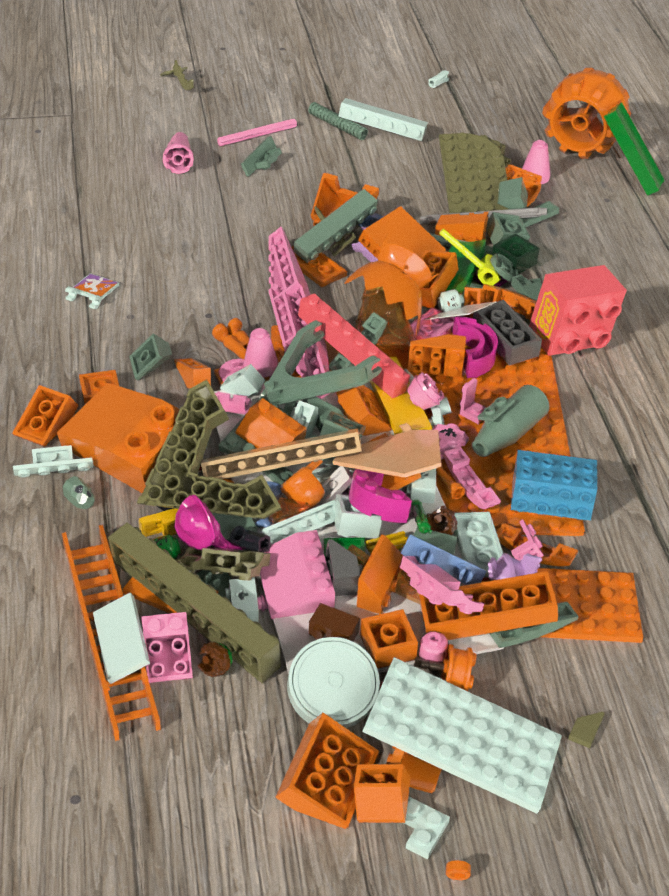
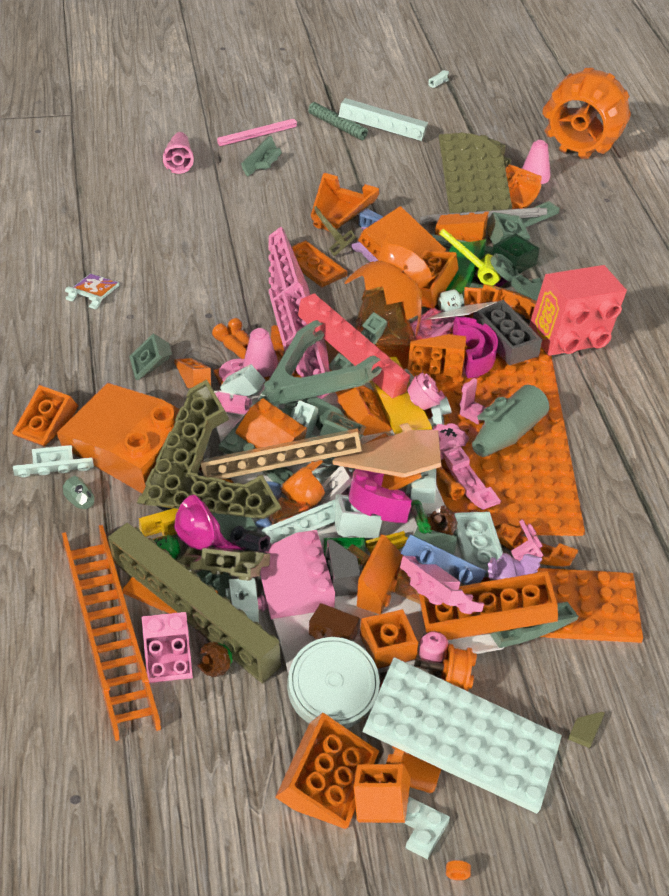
orange plate [79,370,119,404] -> none
light aqua tile [93,593,150,684] -> none
olive piece [160,60,194,91] -> none
sand green brick [293,189,378,263] -> none
sand green slope [498,177,528,209] -> none
dark azure brick [511,450,597,521] -> none
green arch [604,102,665,195] -> none

